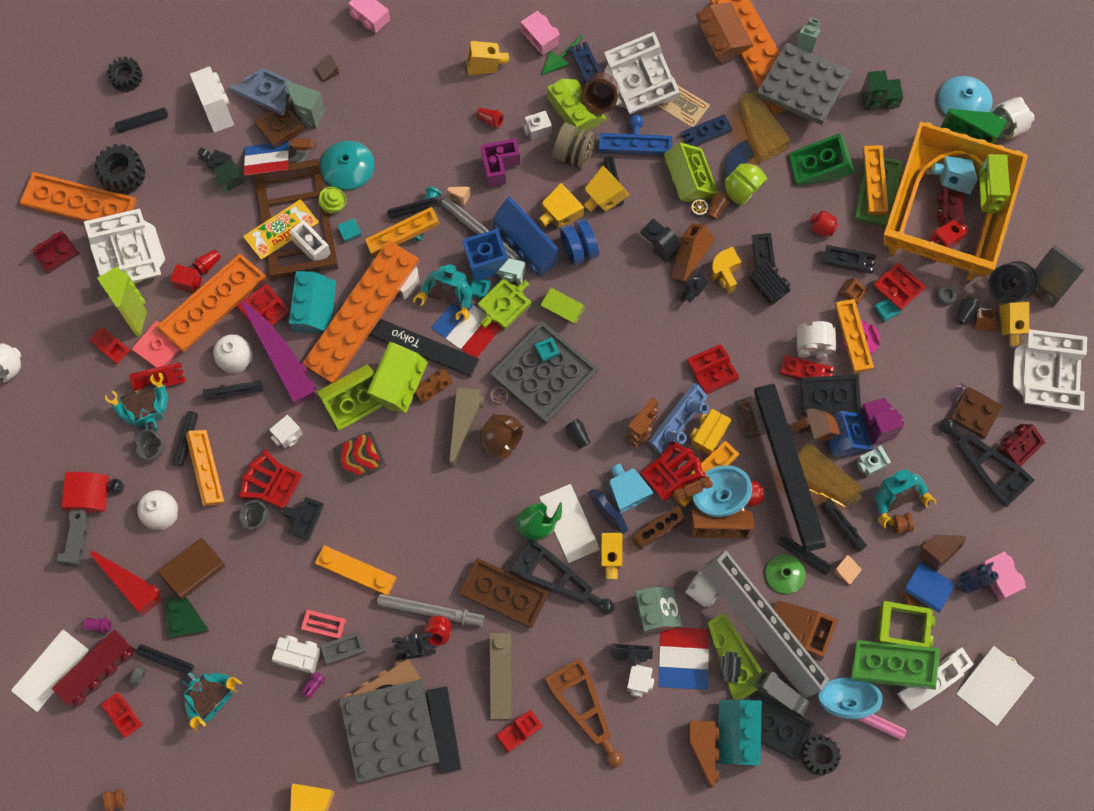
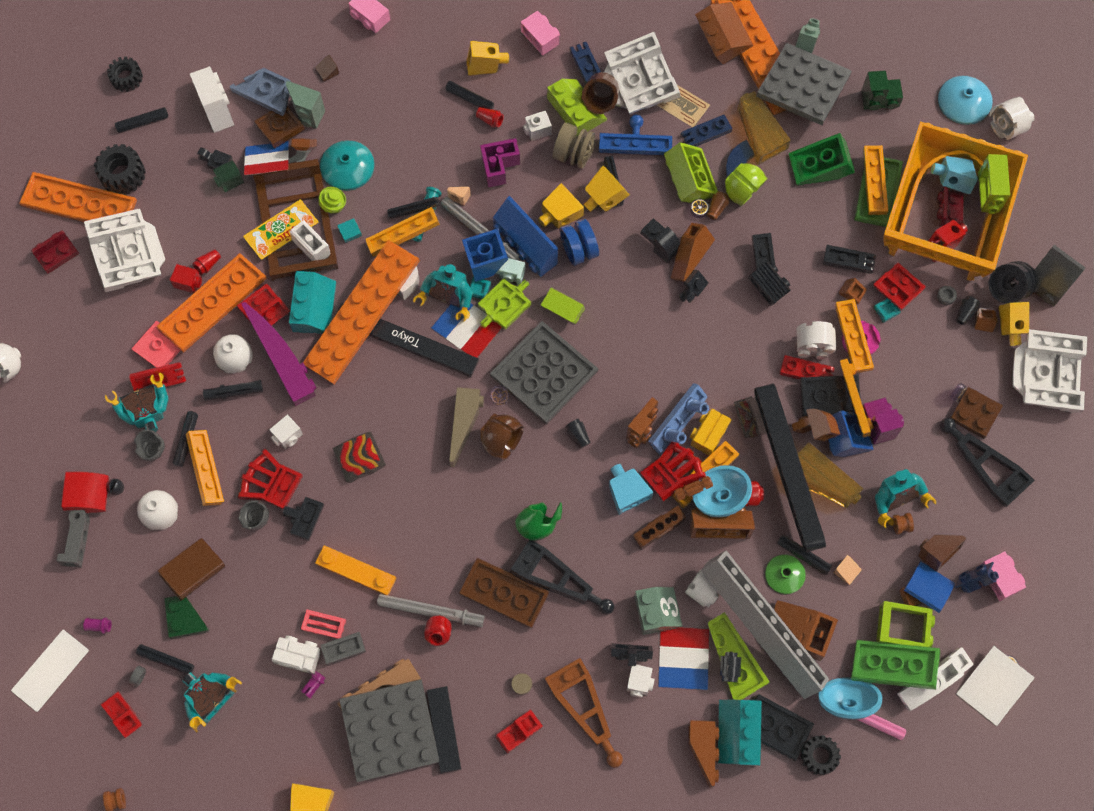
dark red brick [51,629,136,709] -> none
red slope [89,326,131,364] -> none
red slope [90,550,162,616] -> none
lime slope [97,266,147,337] -> none
lime slope [317,364,383,430] -> none
lime slope [367,342,428,413] -> none
black pin [391,633,436,660] -> none
dark orange hinge [414,369,453,405] -> none
dark tan slope [490,633,511,720] -> none
teal tile [535,337,560,363] -> none
white sticker [540,484,600,563] -> none
green piece [542,35,583,75] -> none
dark blue tile [588,489,628,534] -> none
yellow torso [601,533,622,579] -> none
red slope [687,344,739,394] -> none
yellow brick [711,246,741,294] -> none
dark grey leg [753,670,811,718] -> none
red head [809,210,838,238] -> none
black pin [821,498,868,553] -> none
light aqua brick [857,446,891,478] -> none
green slope [940,108,1008,144] -> none
dark red bracket [996,424,1046,467] -> none
none -> black axle [446,81,494,109]
none -> dark tan tile [512,673,532,695]
none -> light orange plate [840,359,873,438]

